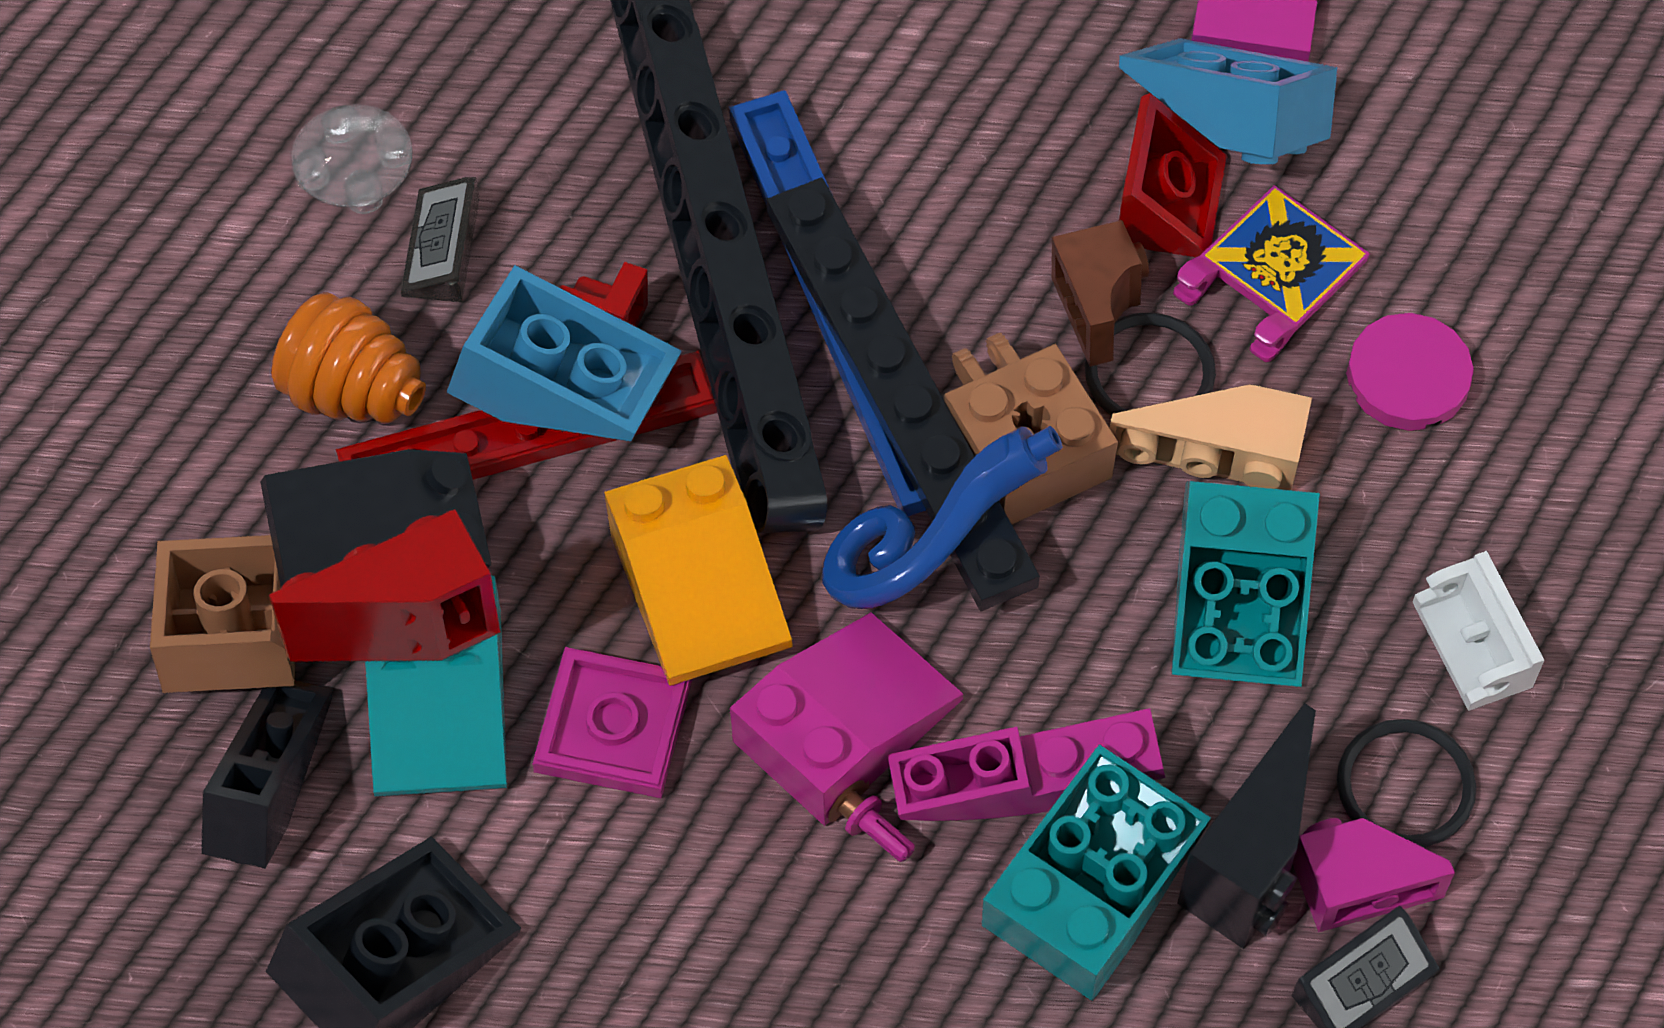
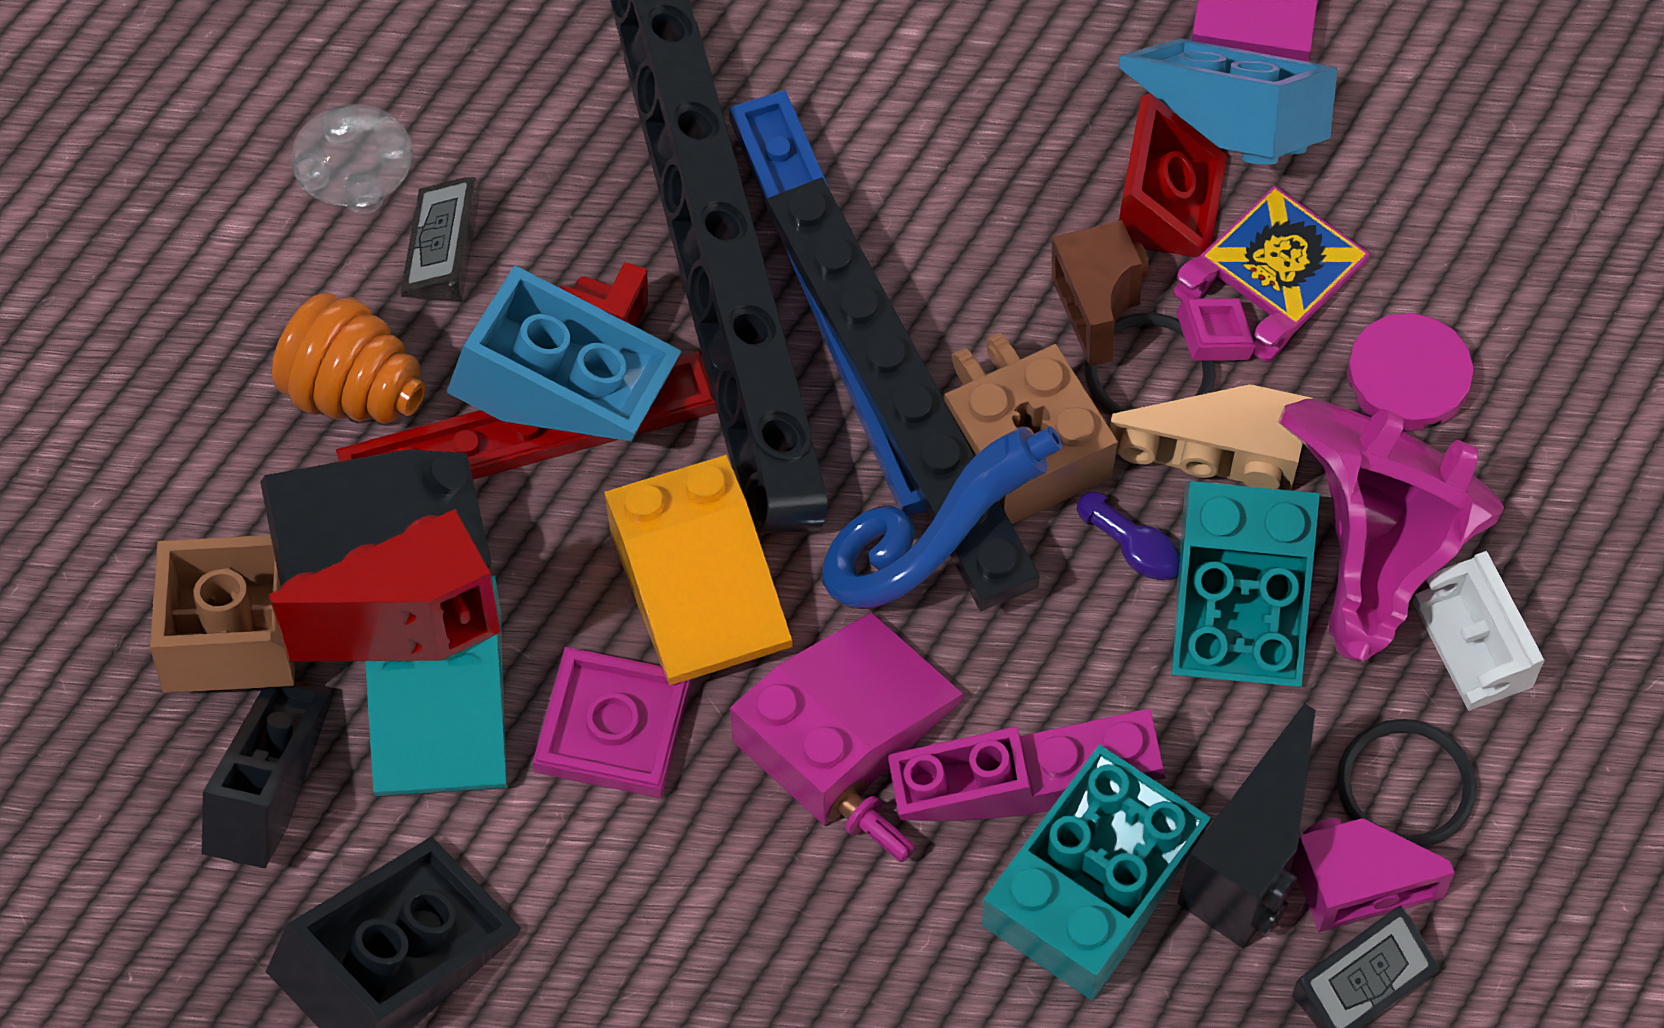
none -> dark purple piece [1076,491,1180,581]
none -> dark pink tile [1176,298,1256,361]
none -> dark pink animal [1278,399,1504,662]

